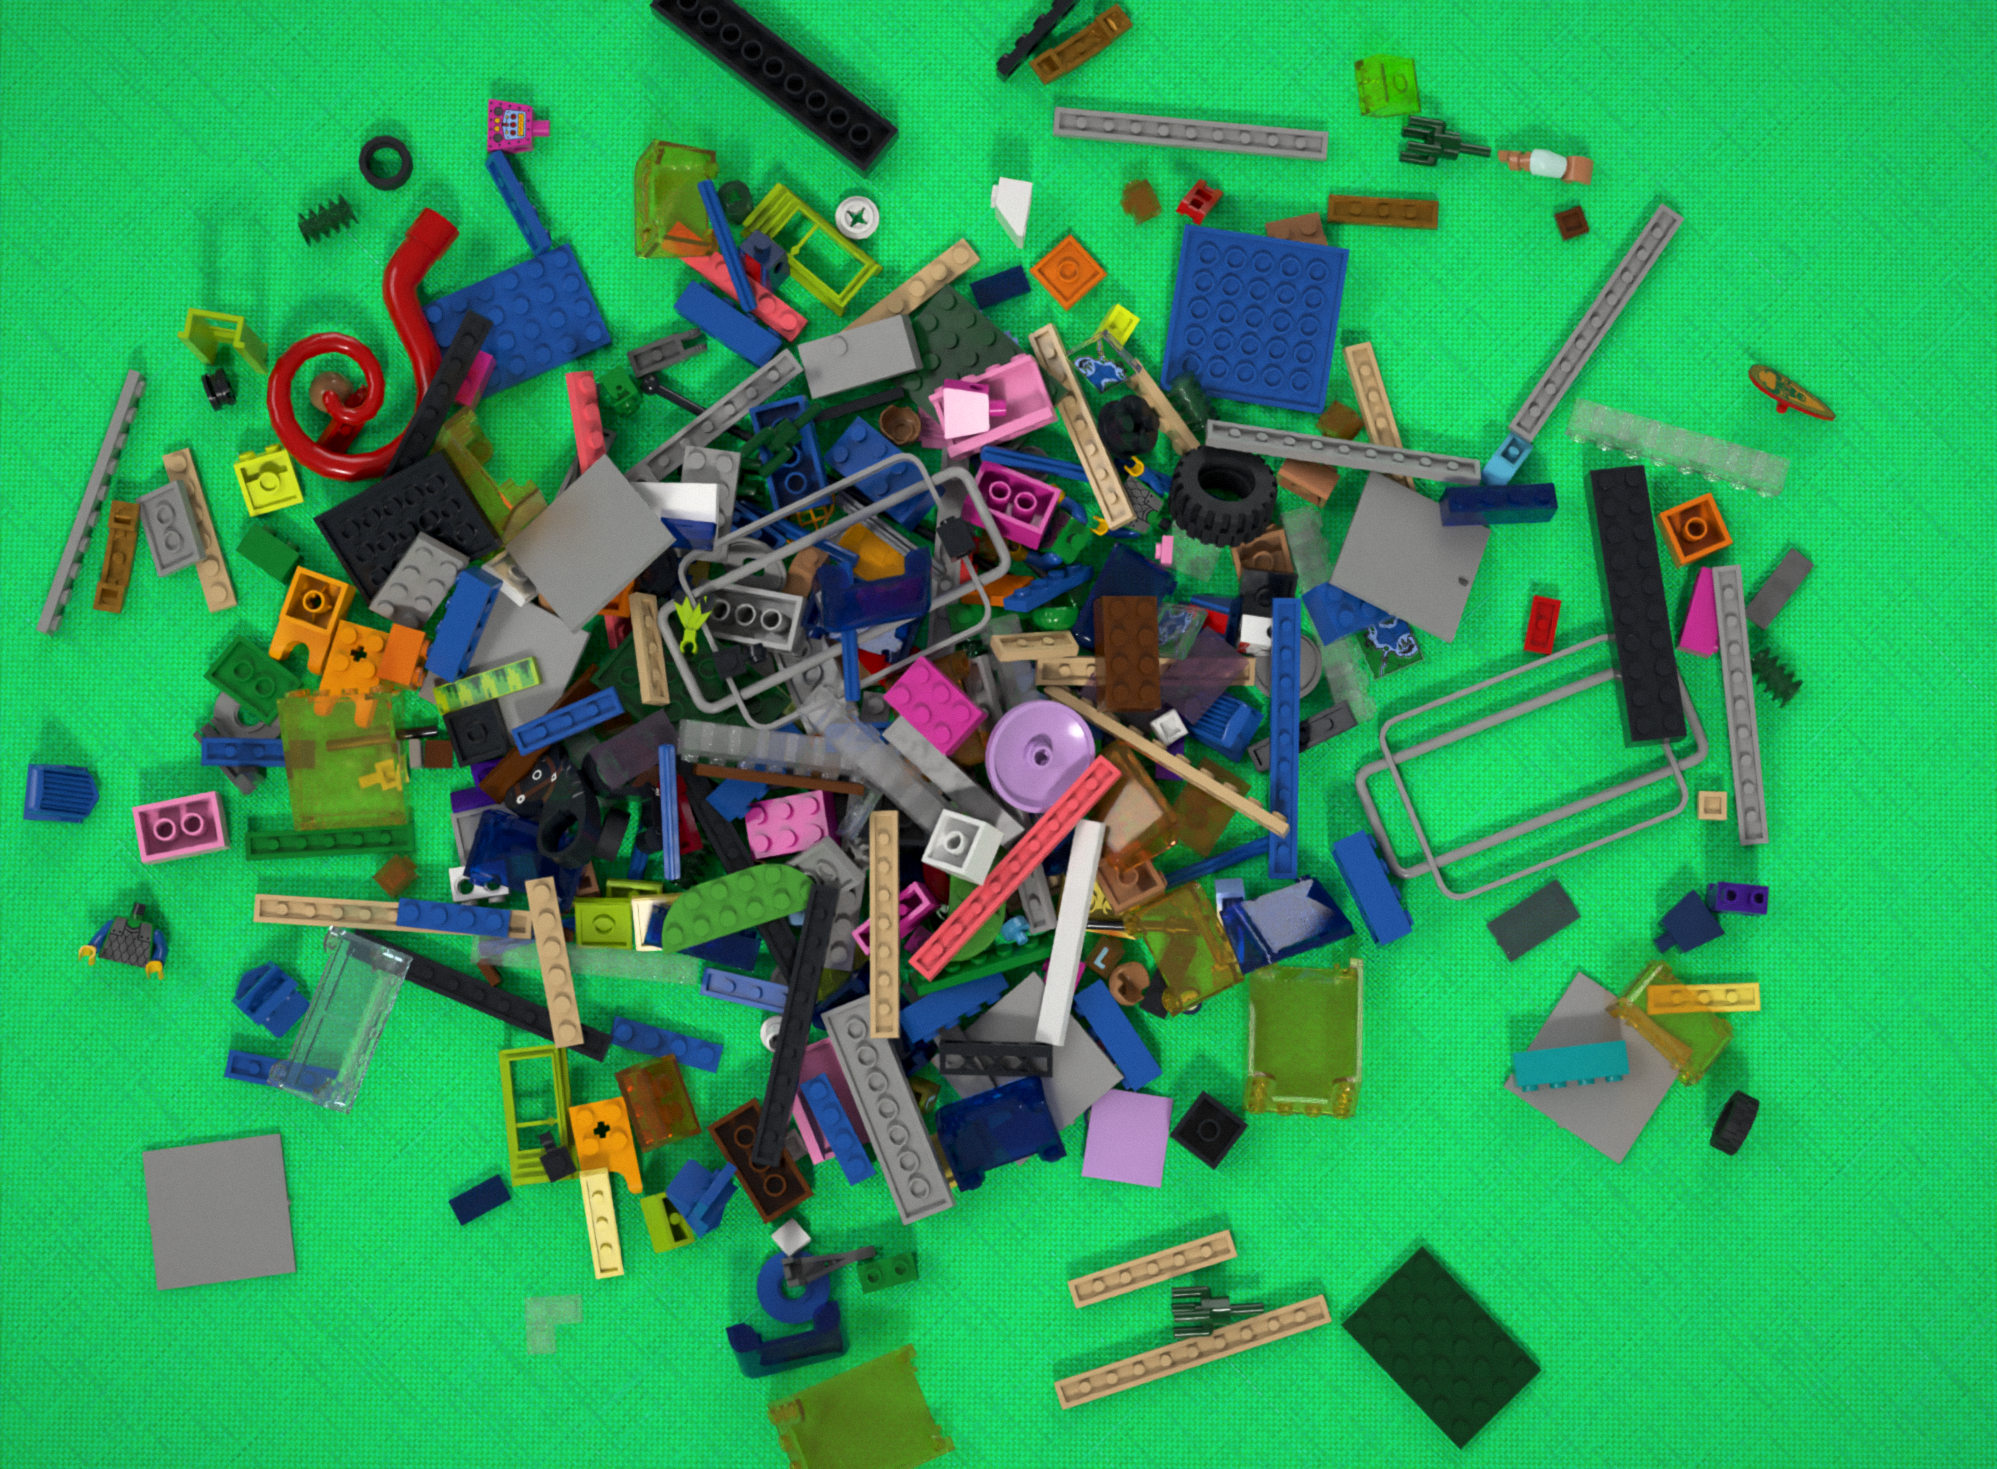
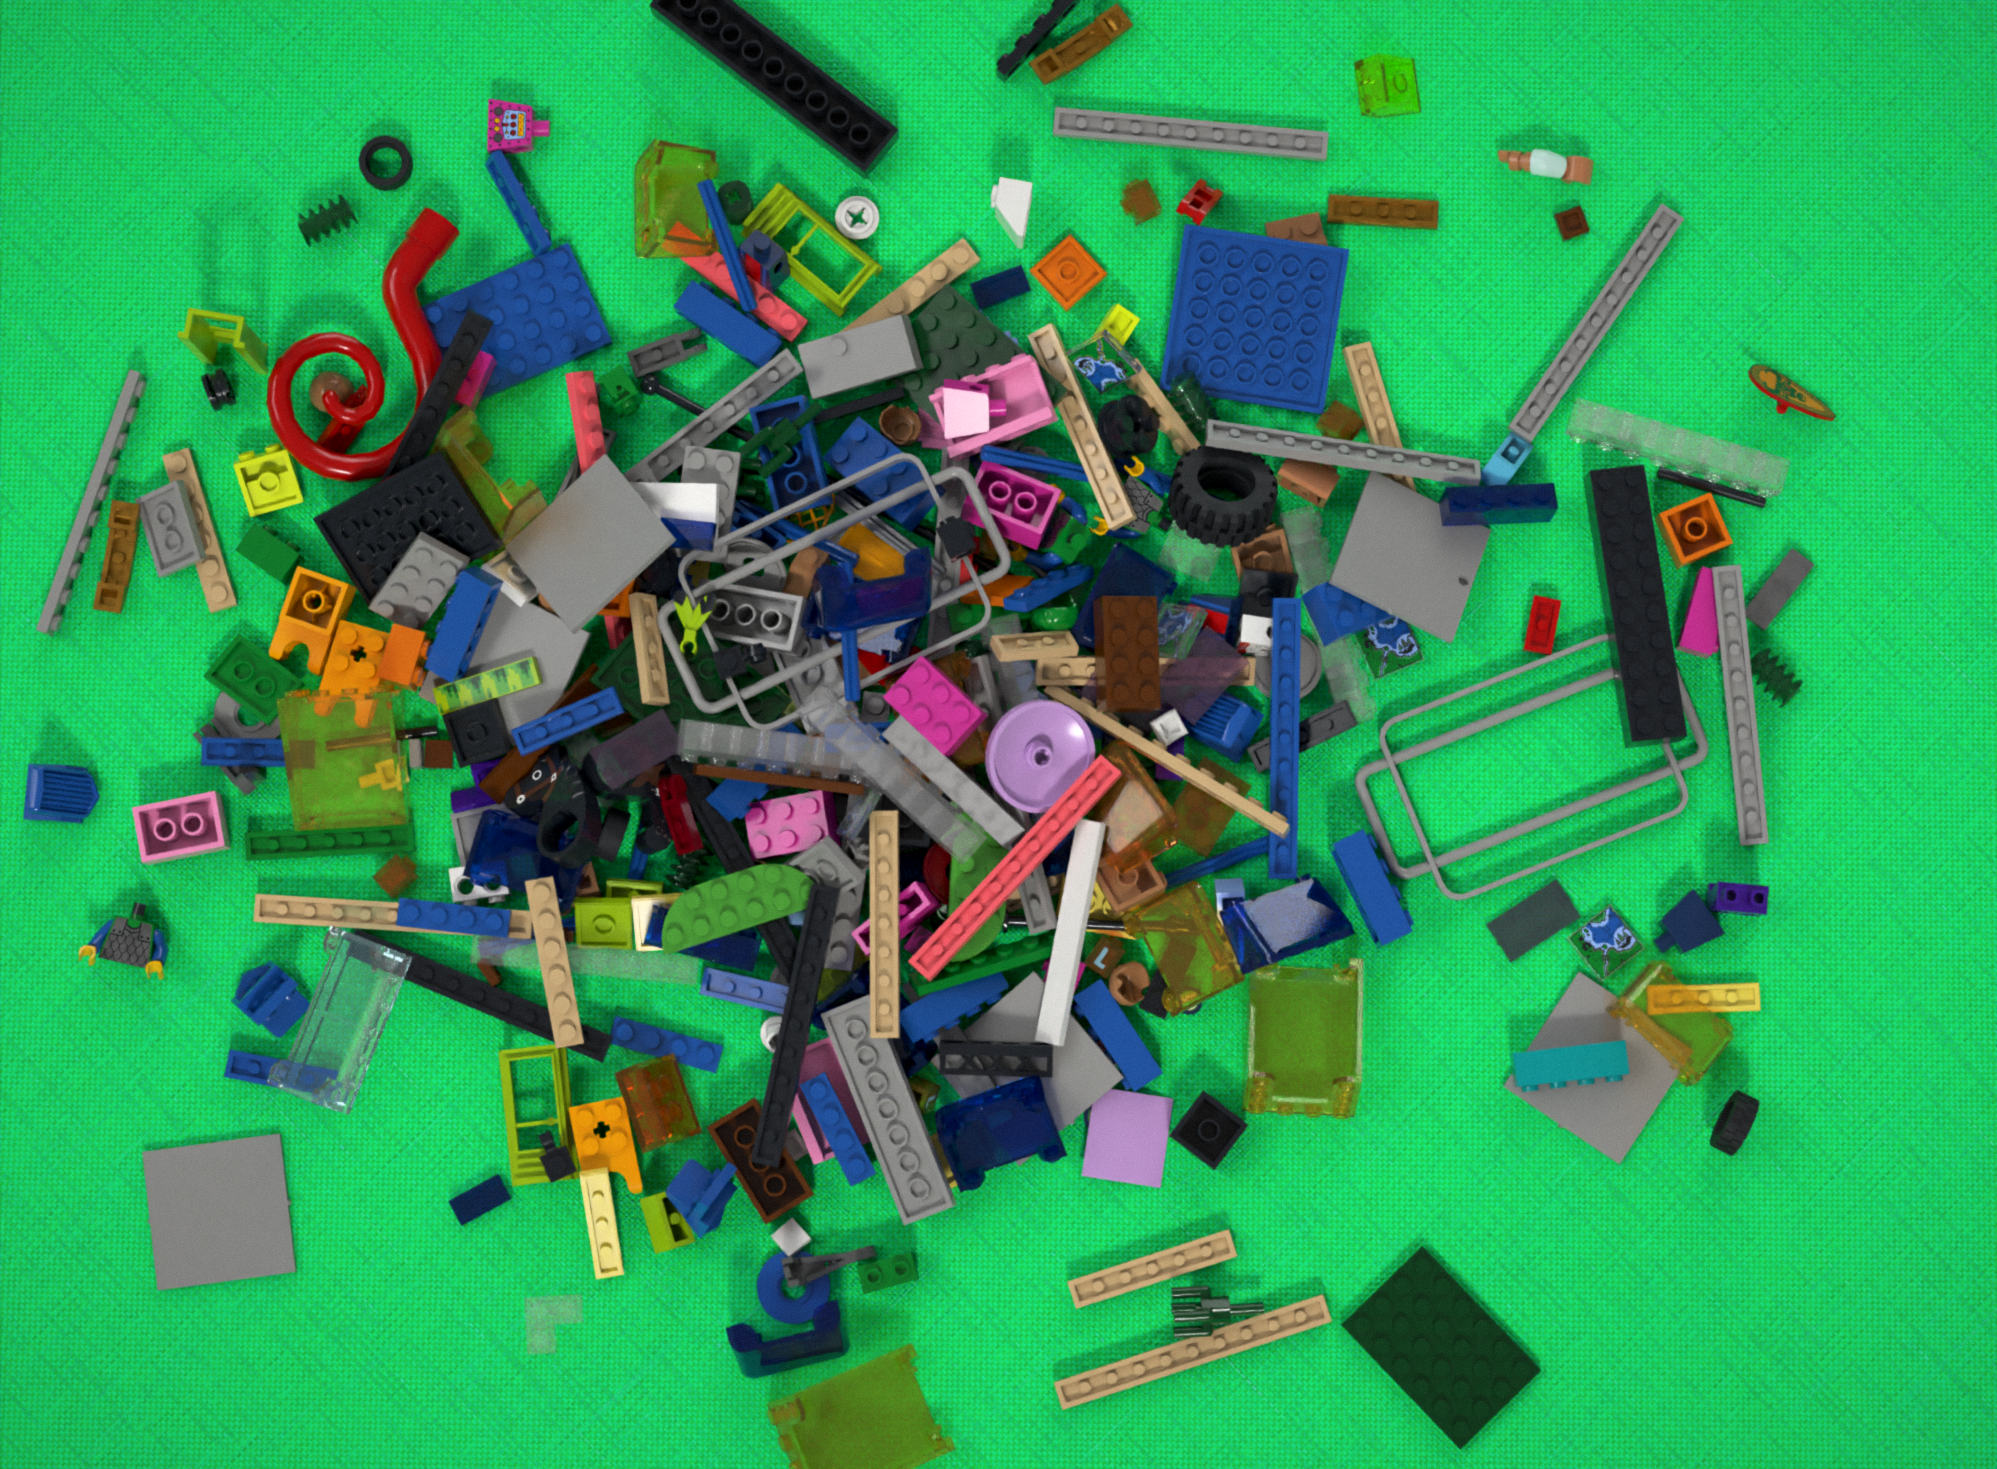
blue axle [658,743,681,880] -> none
white slope [921,809,1004,885] -> none
dark azure tile [1000,915,1030,945] -> none
bright pink plate [1155,535,1174,568] -> none
dark green plant [1399,115,1491,167] -> none
tan plate [1697,791,1727,821] -> none
none -> tile [1565,904,1645,983]
none -> black bar [1657,467,1767,509]

